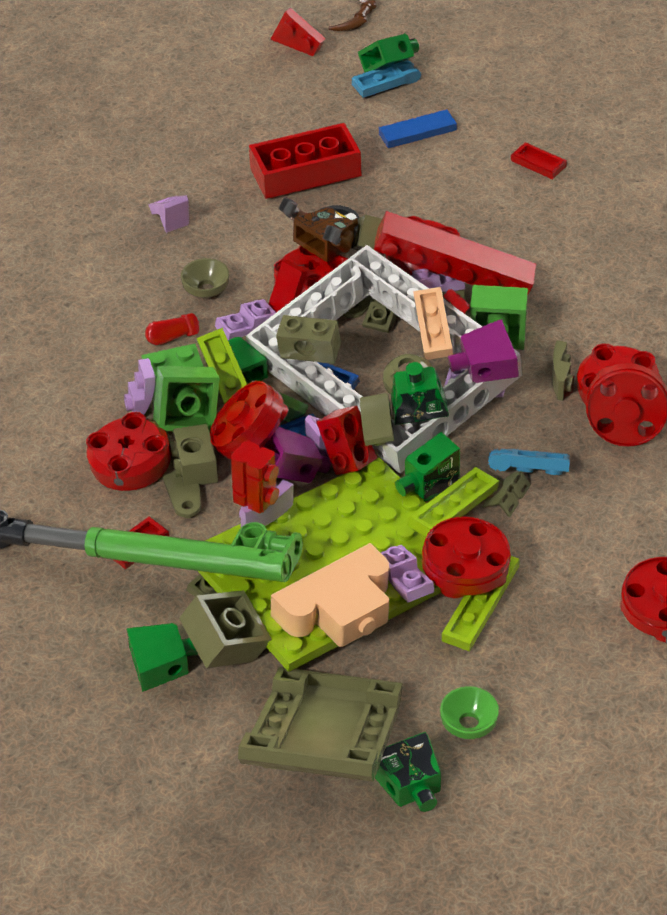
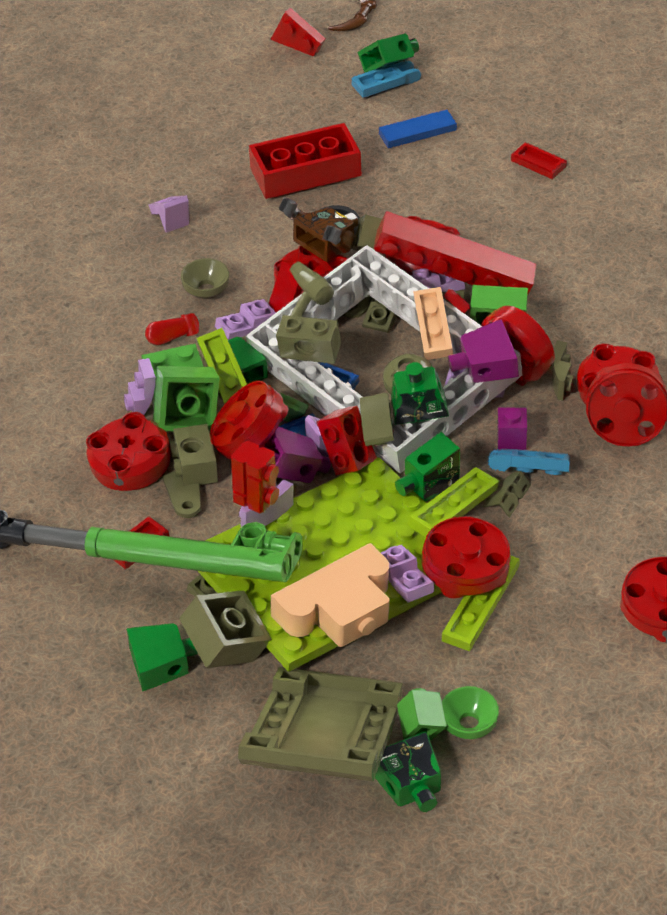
none -> olive piece [290,262,334,317]
none -> bright green brick [397,688,447,740]
none -> red piece [481,305,555,386]
none -> magenta brick [497,407,527,450]

